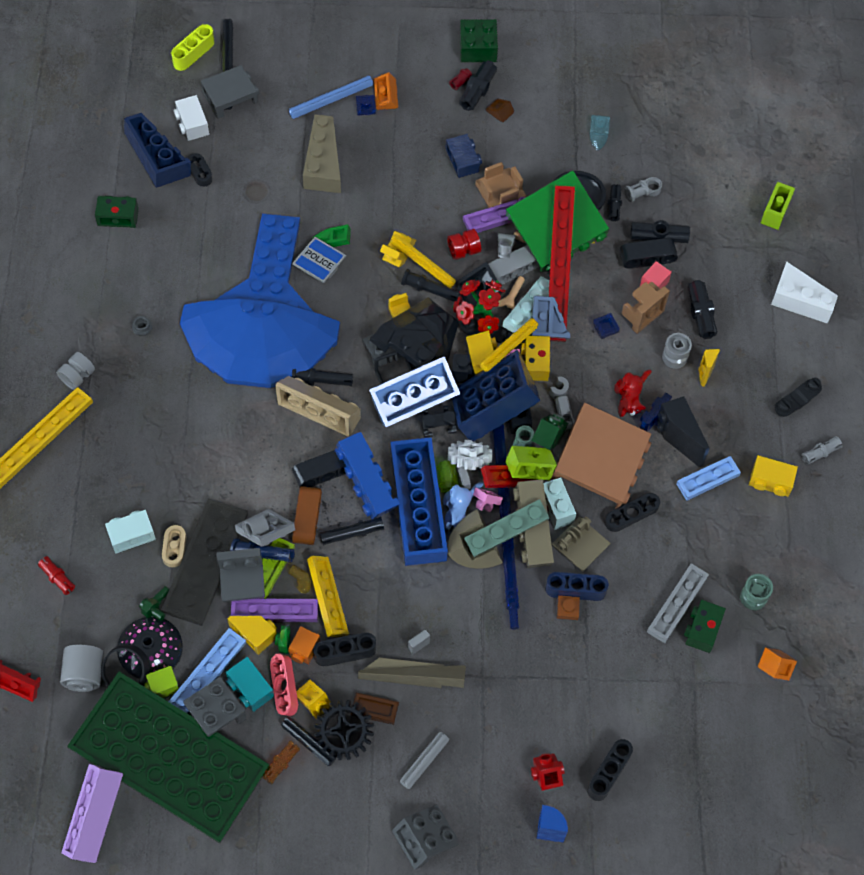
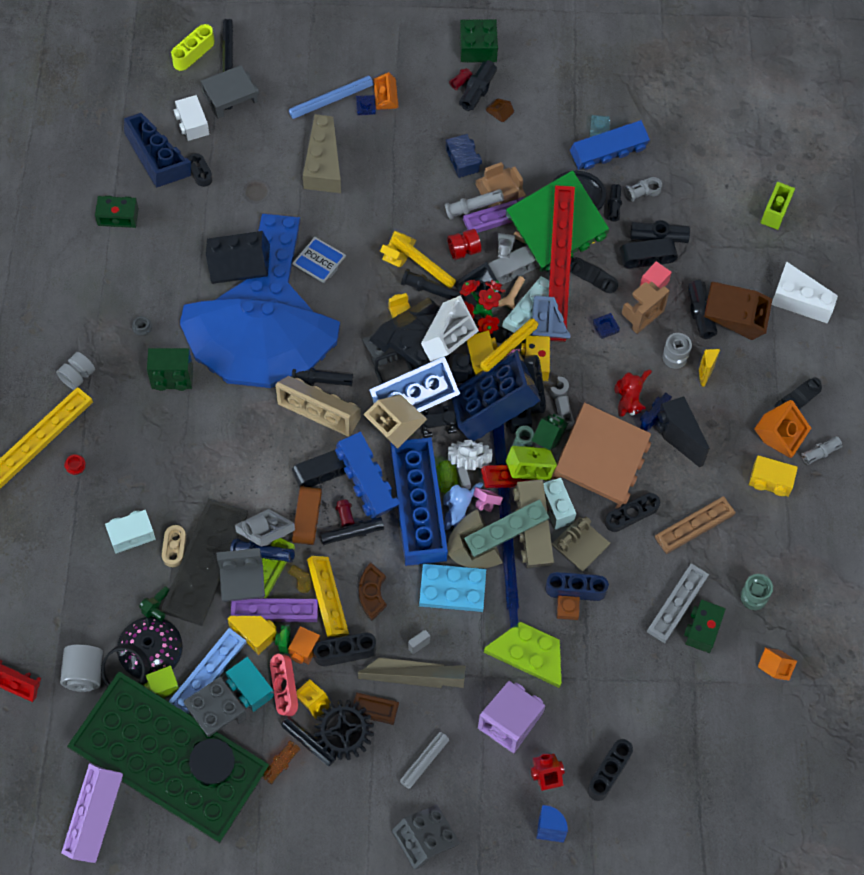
red pin [38,556,75,595] -> none
green plate [312,224,351,247] -> none
light blue plate [676,456,741,501] -> none
none -> red plate [65,454,86,475]
none -> dark green brick [147,348,193,391]
none -> black tile [189,739,235,785]
none -> black slope [206,231,270,284]
none -> dark red pin [335,499,355,527]
none -> reddish brown tile [359,563,387,621]
none -> tan slope [363,395,427,449]
none -> medium azure plate [419,564,486,612]
none -> white wedge [421,296,479,361]
none -> light grey pin [445,189,504,220]
none -> lavender slope [478,681,545,754]
none -> lime wing [484,622,562,688]
none -> black beam [524,355,546,414]
none -> blue brick [570,120,650,170]
none -> black piece [570,257,618,293]
none -> medium nougat tile [655,496,736,554]
none -> reddish brown slope [704,282,773,340]
none -> orange slope [754,400,811,458]

